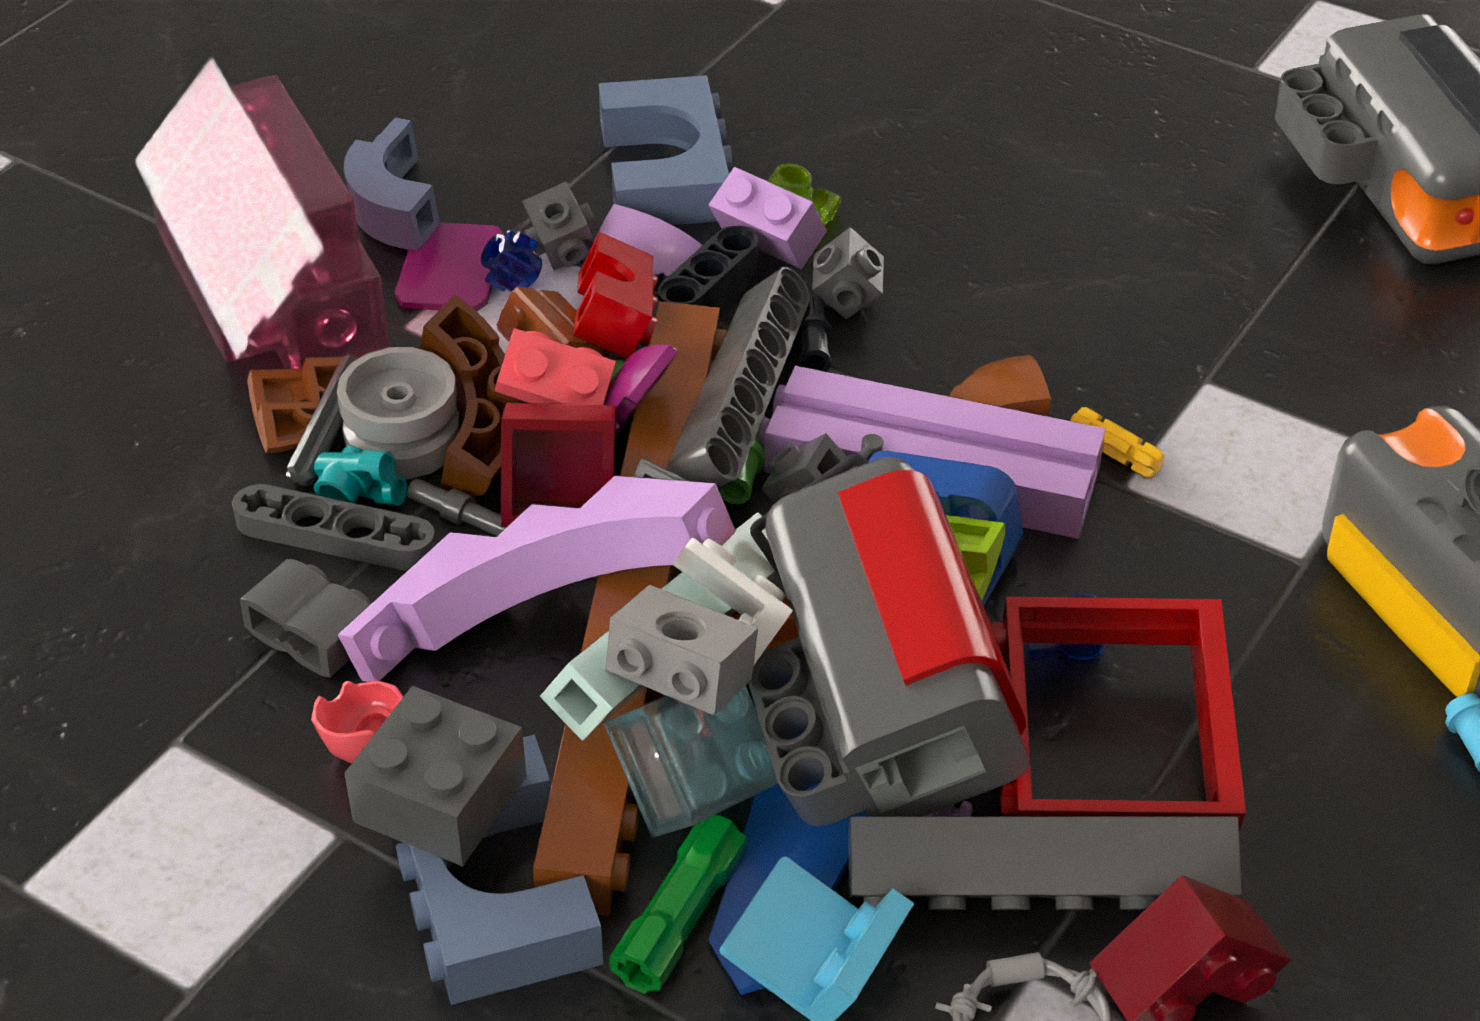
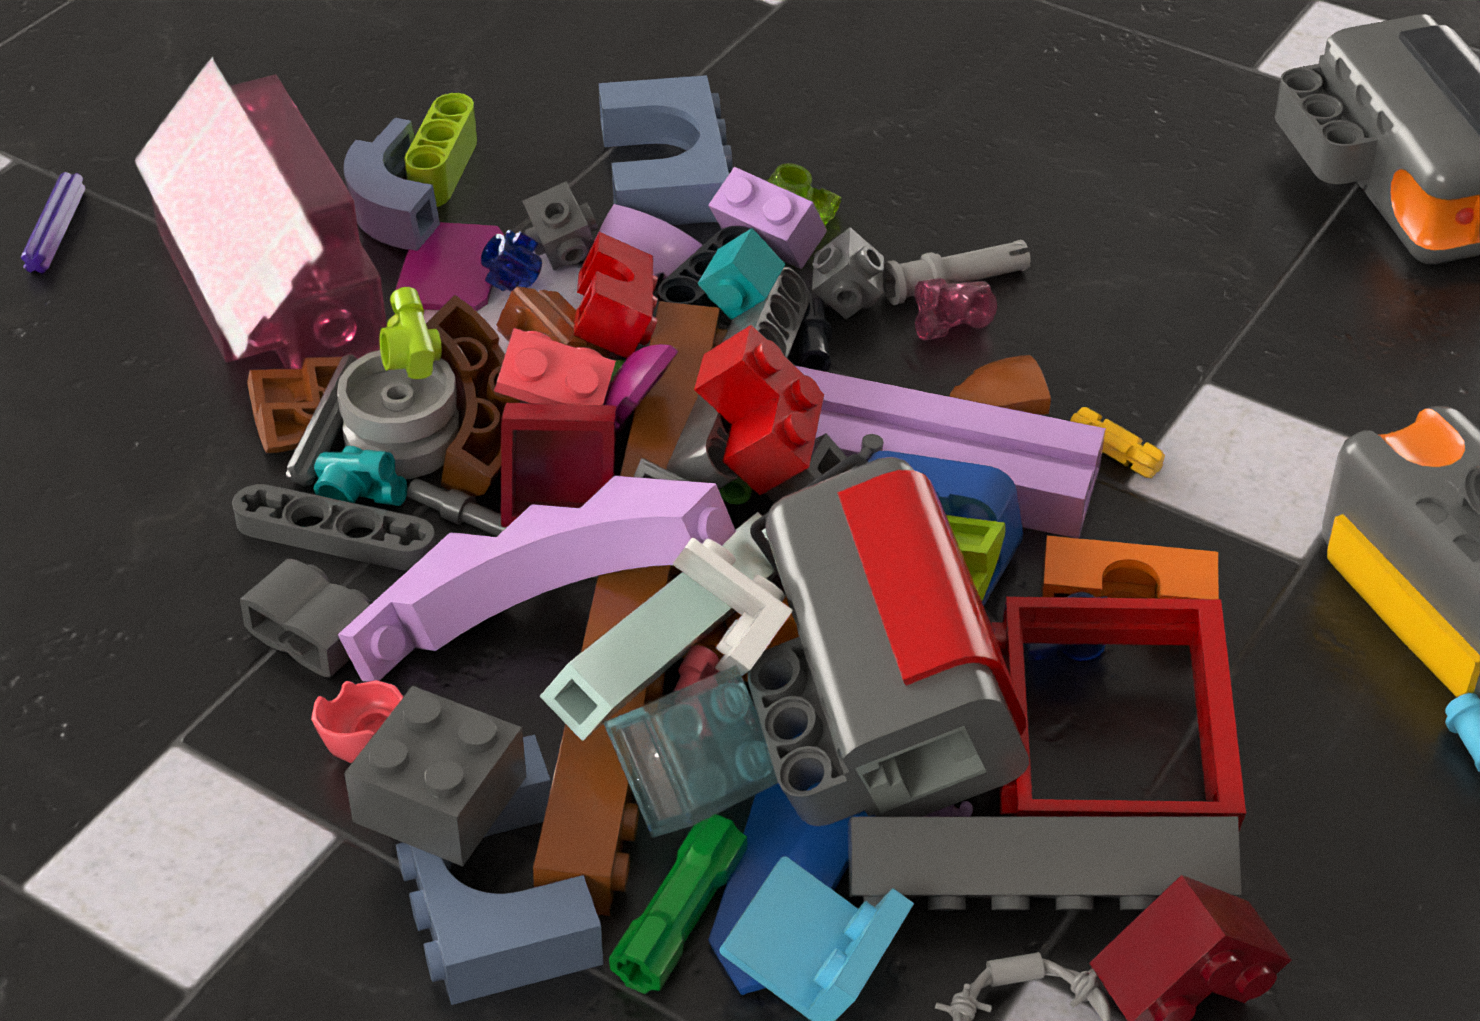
light grey brick [606,585,758,715] -> none
none -> axle [21,172,86,273]
none -> lime plate [380,287,442,379]
none -> lime beam [405,93,477,207]
none -> red brick [694,325,824,495]
none -> teal brick [698,228,785,320]
none -> light grey pin [883,240,1031,305]
none -> clear pink plate [915,278,997,340]
none -> orange arch [1040,535,1219,599]

